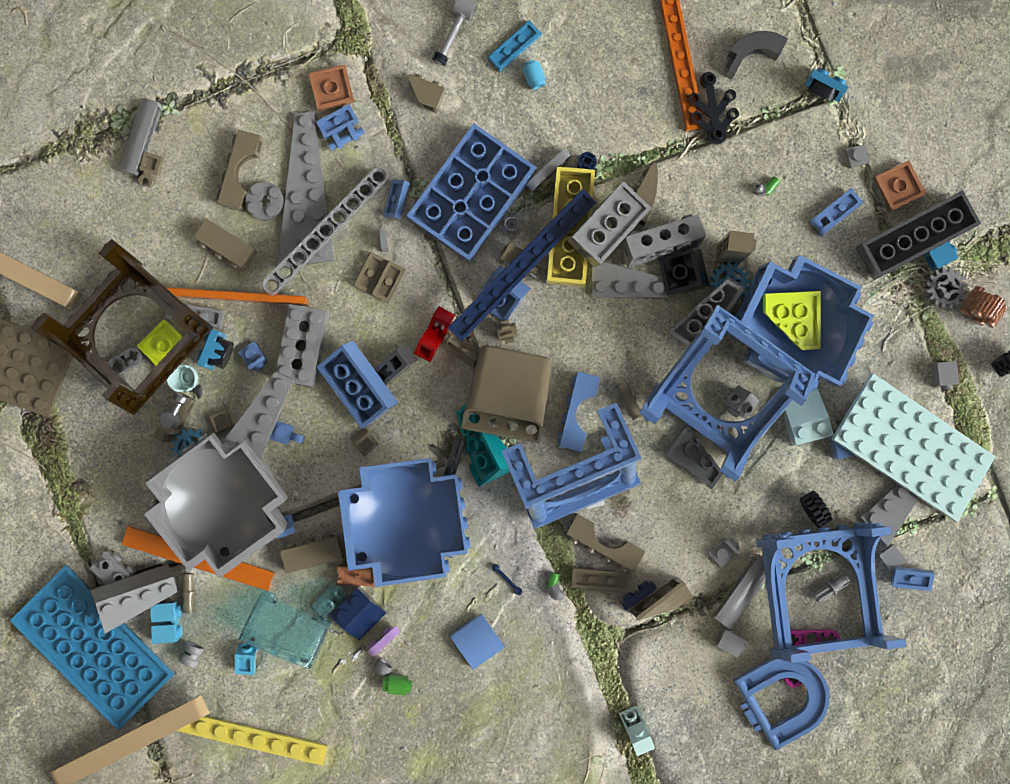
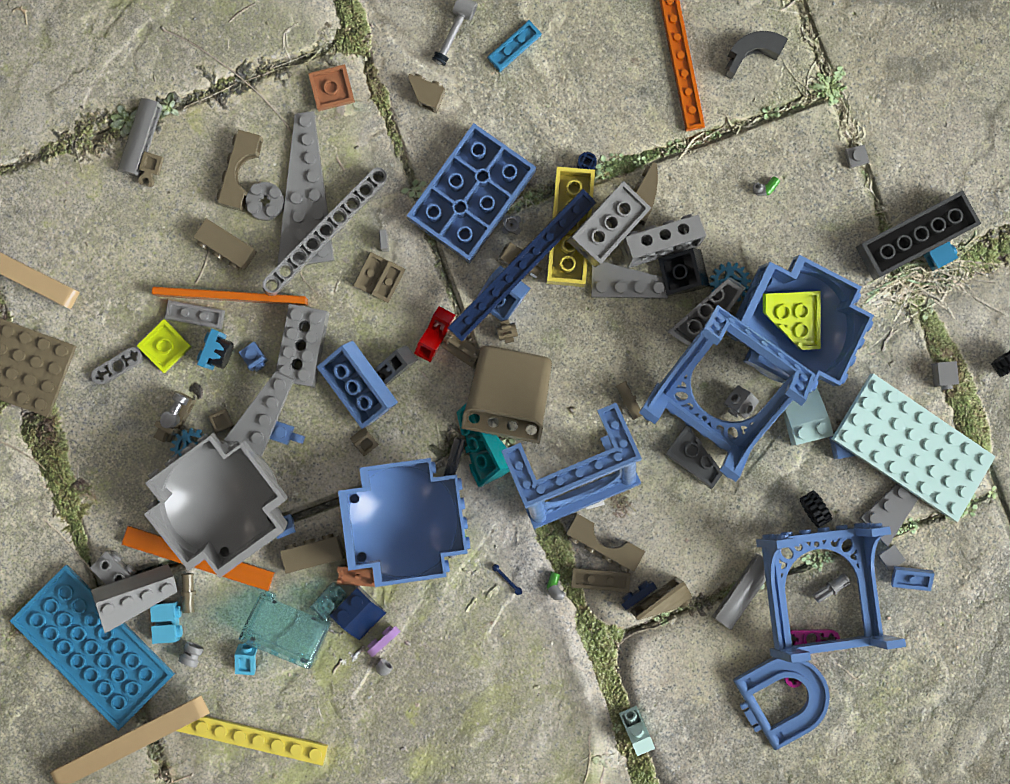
dark brown arch [31,239,214,415] -> none
light aqua hair [167,363,199,392] -> none
medium blue plate [316,104,365,151] -> none
medium blue plate [383,180,410,219] -> none
bright green brick [383,674,412,696] -> none
medium blue slope [450,613,505,670] -> none
medium azure brick [522,60,546,90] -> none
light grey beam [526,148,572,193] -> none
medium blue arch [556,372,600,452] -> none
black plant [687,72,739,145] -> none
light grey bracket [707,538,740,568] -> none
light grey brick [714,628,747,658] -> none
dark tan brick [716,230,756,265] -> none
piece [804,67,849,102] -> none
medium blue plate [809,188,863,237] -> none
nougat plate [873,161,926,212] -> none
light grey gear [924,267,968,309] -> none
nougat brick [960,286,1007,328] -> none

